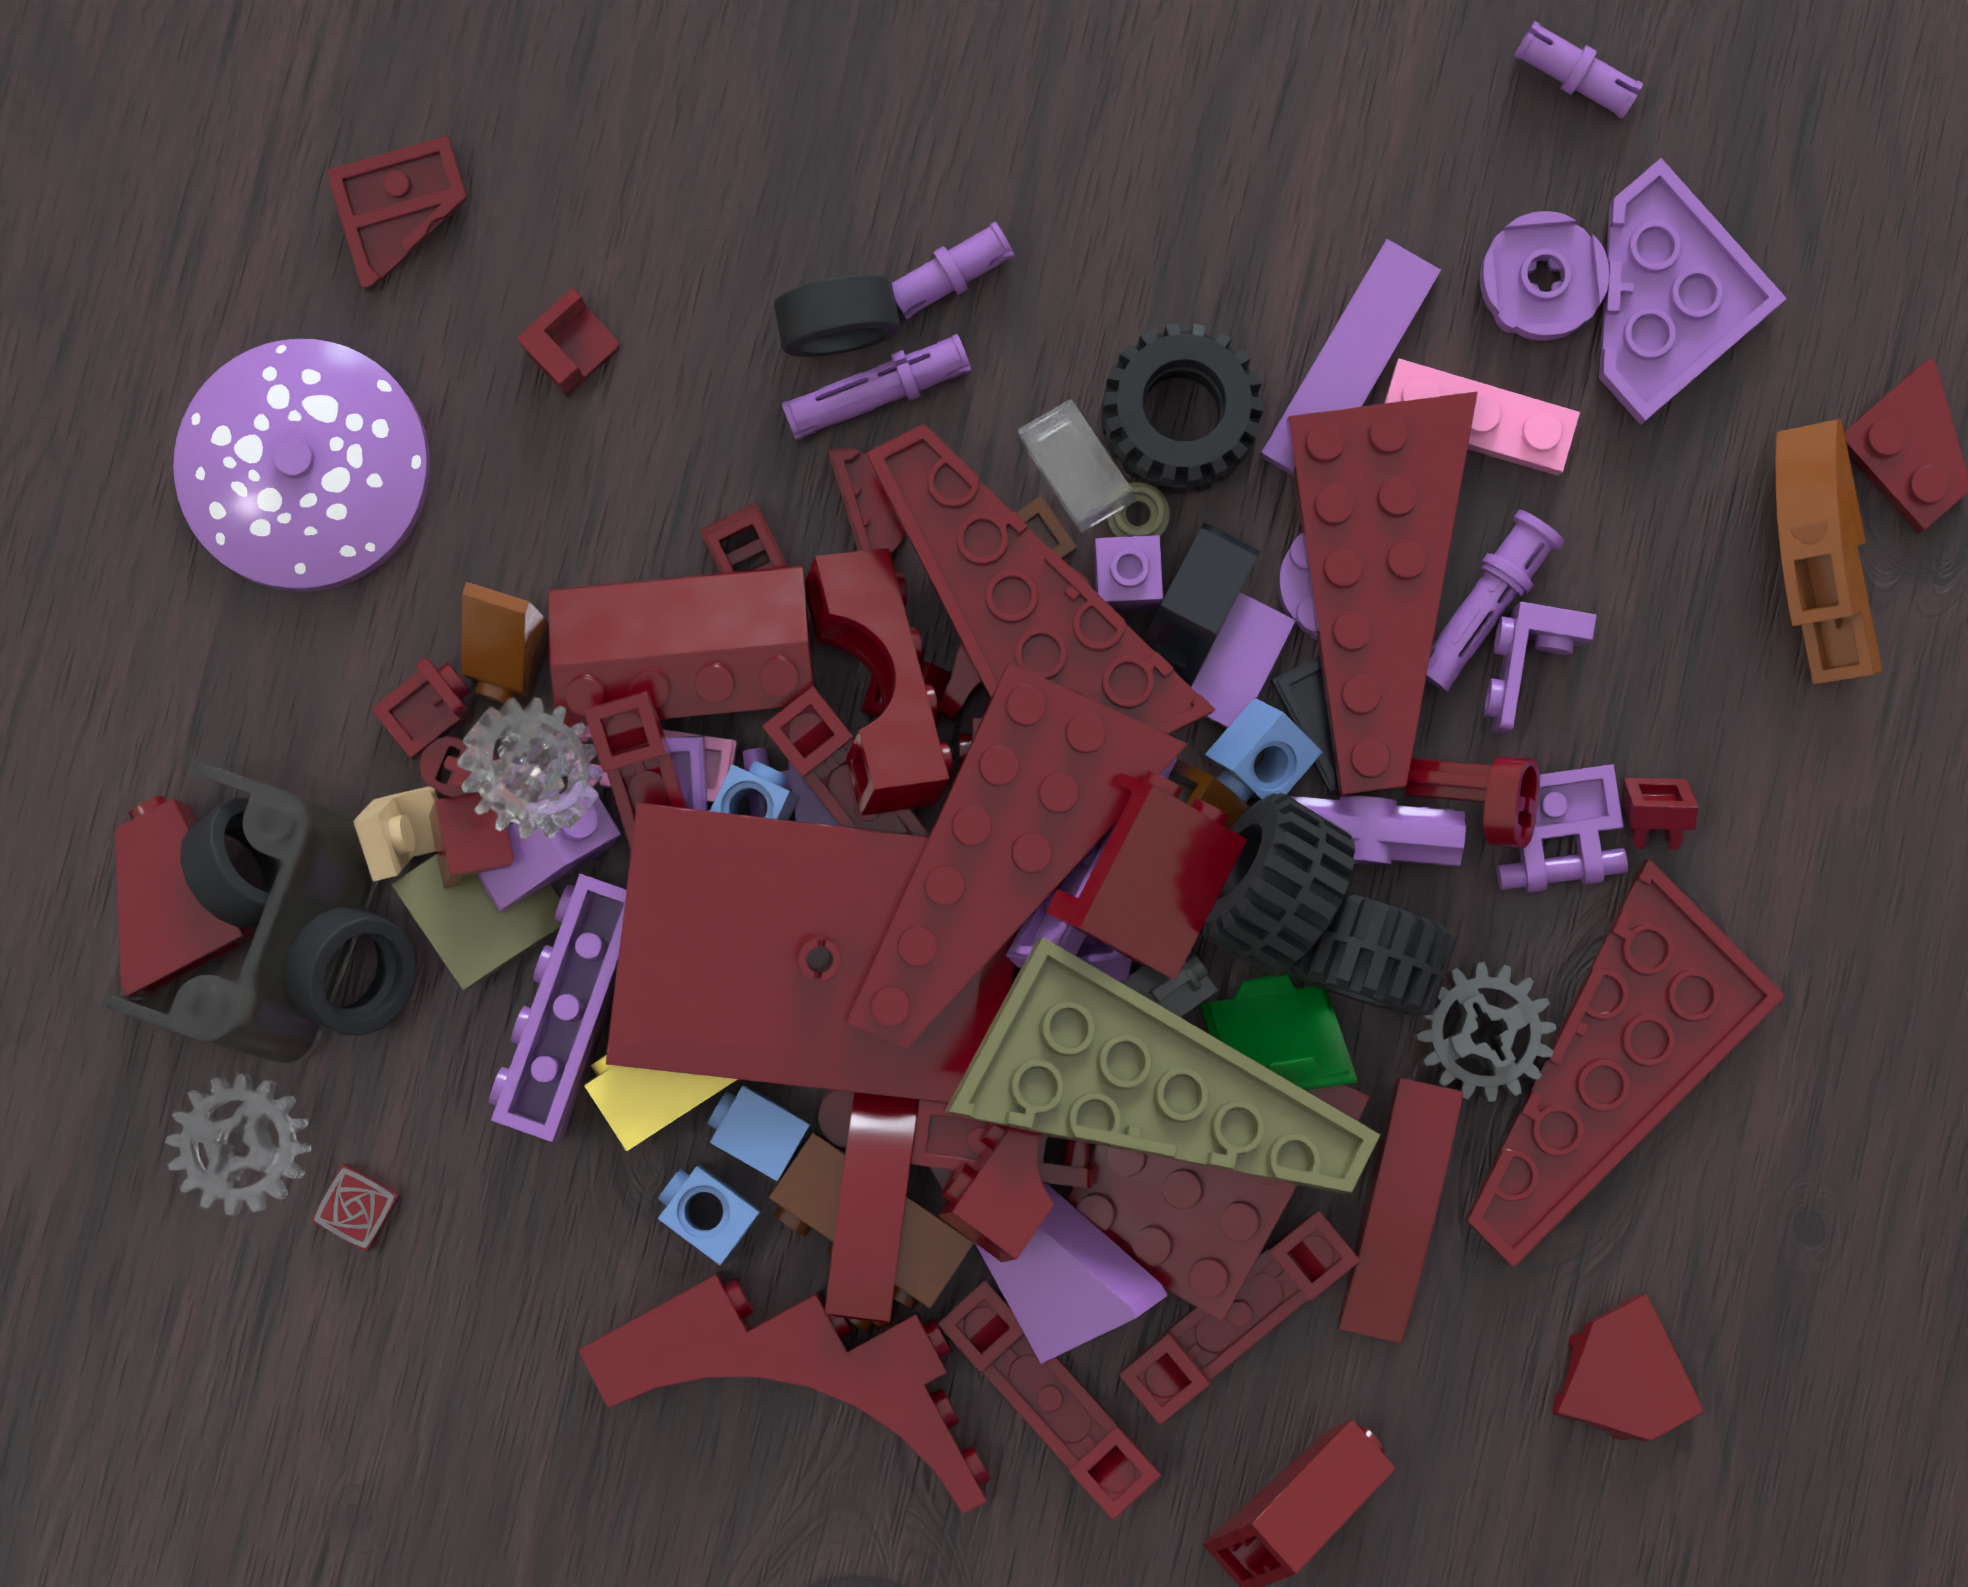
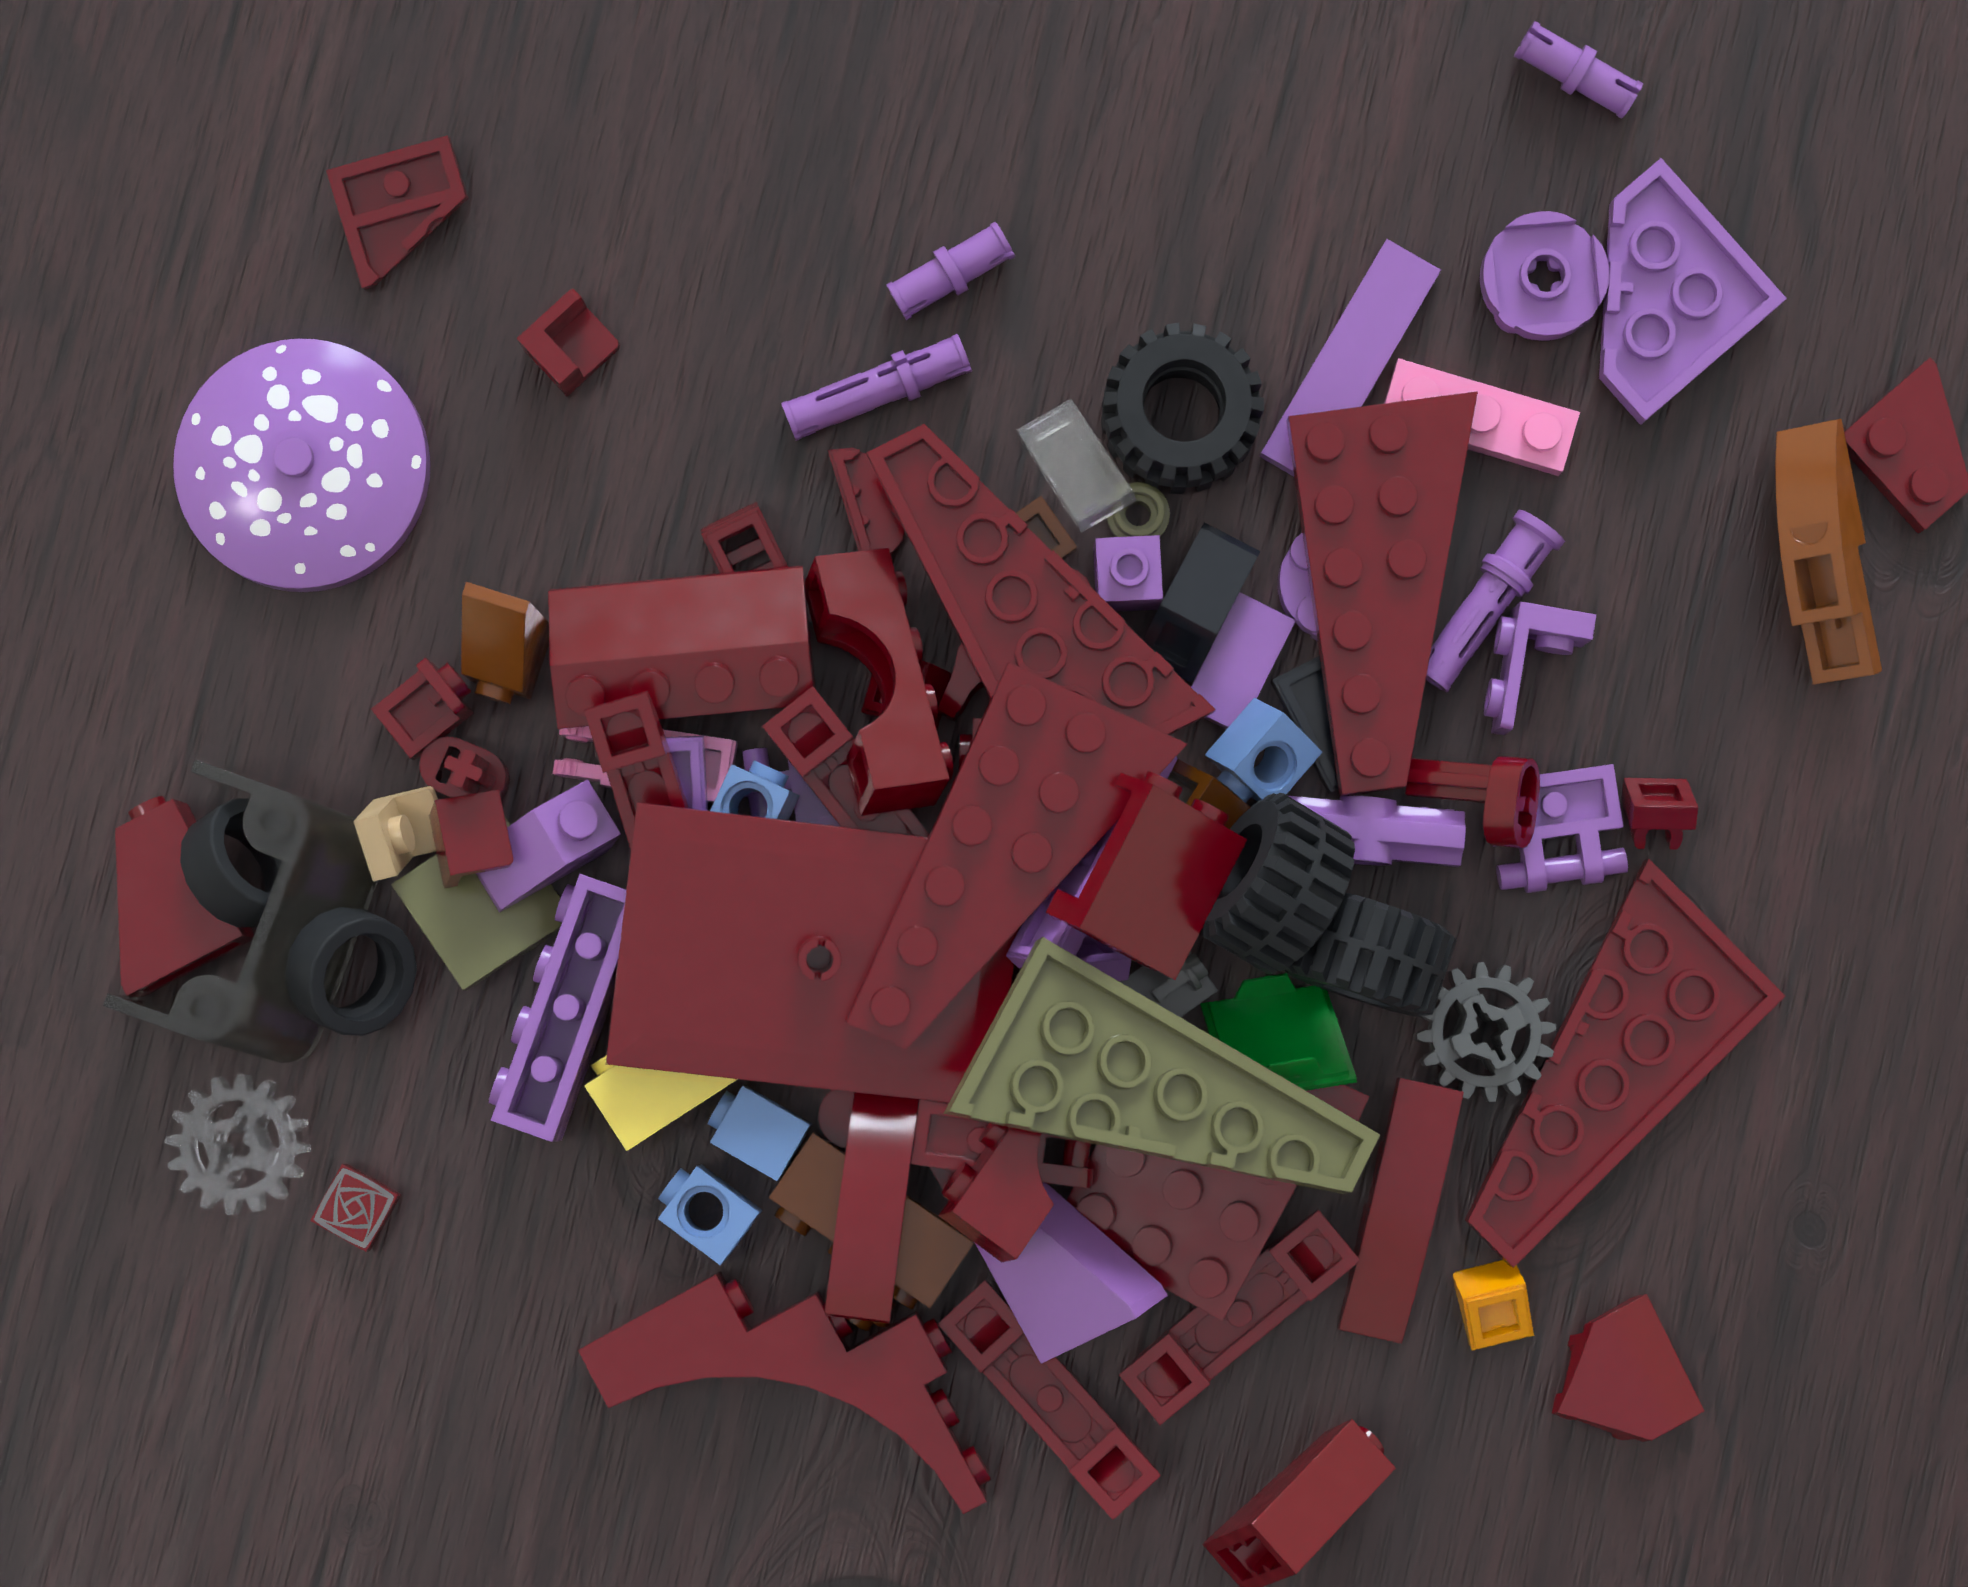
clear gear [458,697,603,839] -> none
black tyre [774,274,900,357] -> none
none -> light orange slope [1453,1260,1534,1351]

